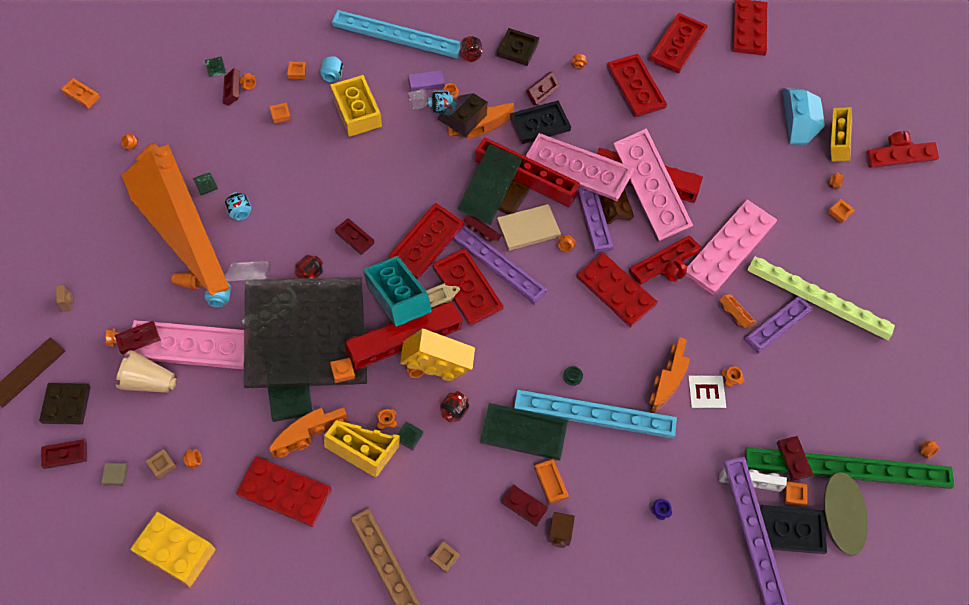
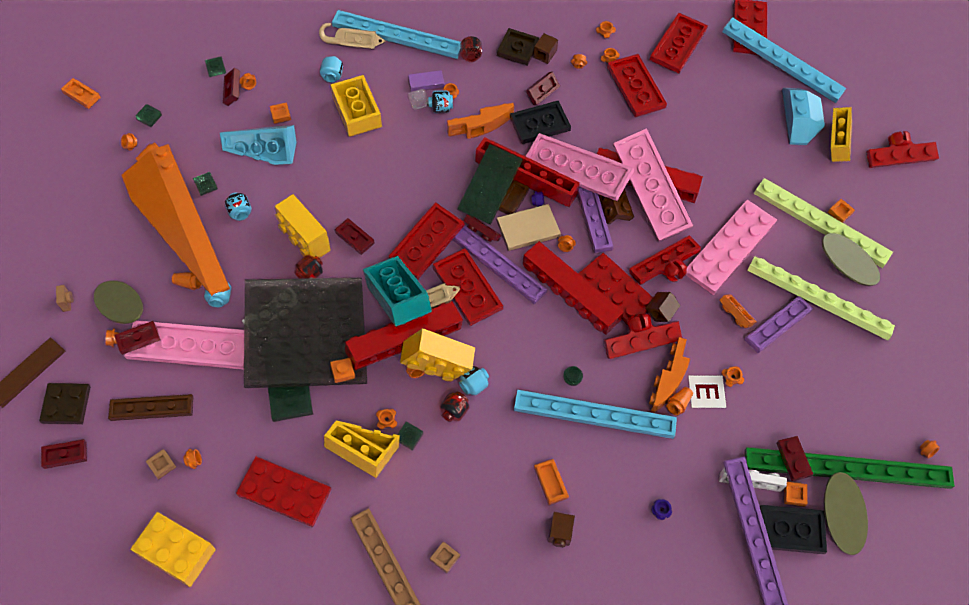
dark tan tile [101,463,128,486] -> none
tan cone [116,350,177,393] -> none
clear tile [226,261,270,281] -> none
orange slope [269,407,348,458] -> none
orange plate [287,61,307,80] -> none
dark brown slope [438,93,488,137] -> none
clear green plate [480,403,568,461] -> none
dark red plate [501,484,548,527] -> none
orange plate [830,172,844,189] -> none
none -> olive shield [94,281,143,324]
none -> reddish brown tile [108,394,193,421]
none -> clear green plate [135,104,162,127]
none -> medium azure wedge [220,125,297,165]
none -> yellow brick [275,194,331,262]
none -> tan plate [319,23,386,49]
none -> medium azure head [459,366,489,396]
none -> red brick [523,241,624,335]
none -> dark purple plate [532,191,545,207]
none -> reddish brown brick [533,33,558,64]
none -> orange plate [596,21,616,38]
none -> orange plate [601,48,620,63]
none -> red plate [604,314,682,359]
none -> reddish brown brick [645,292,681,322]
none -> orange cone [666,387,693,415]
none -> medium azure plate [722,17,846,103]
none -> yellowish green plate [754,178,893,268]
none -> shield [822,233,880,286]

